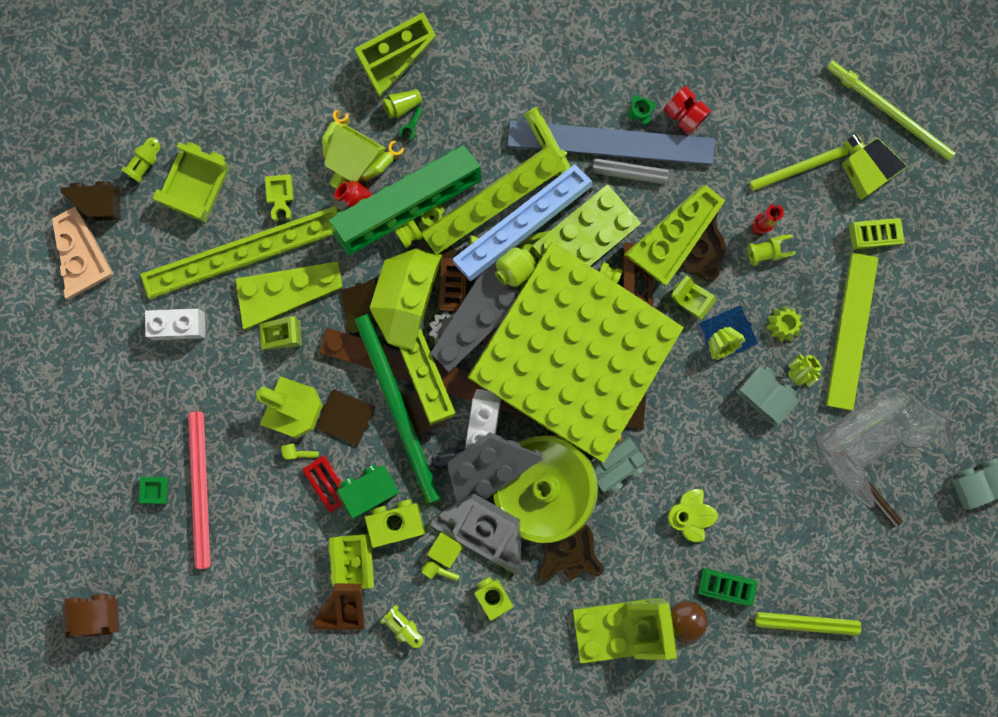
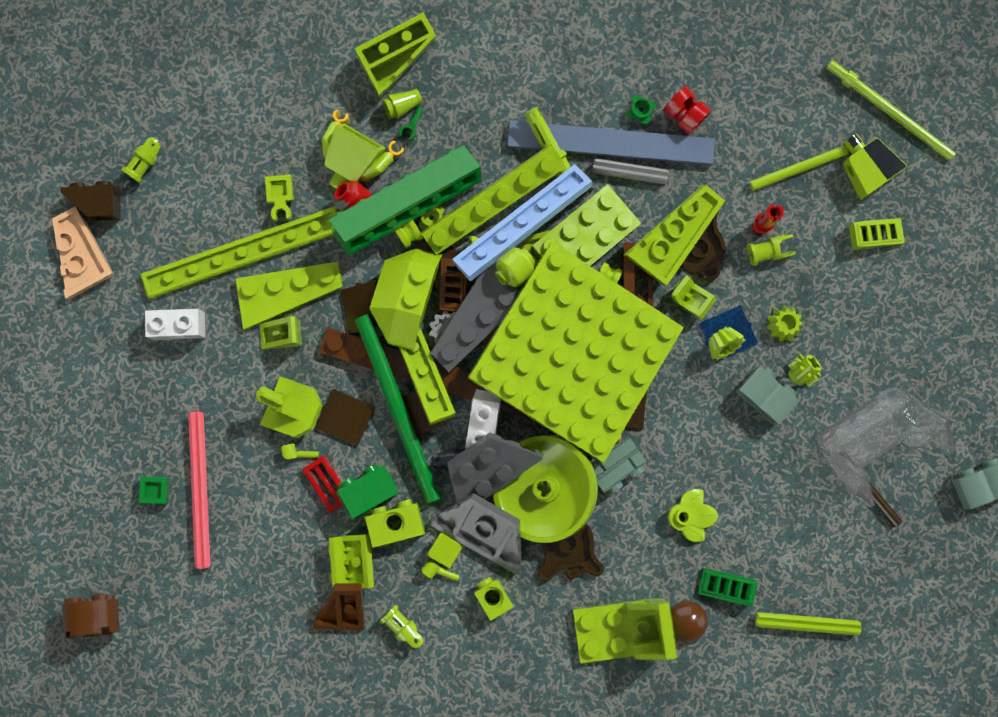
lime panel [152,142,230,223] -> none
lime tile [825,253,879,411] -> none

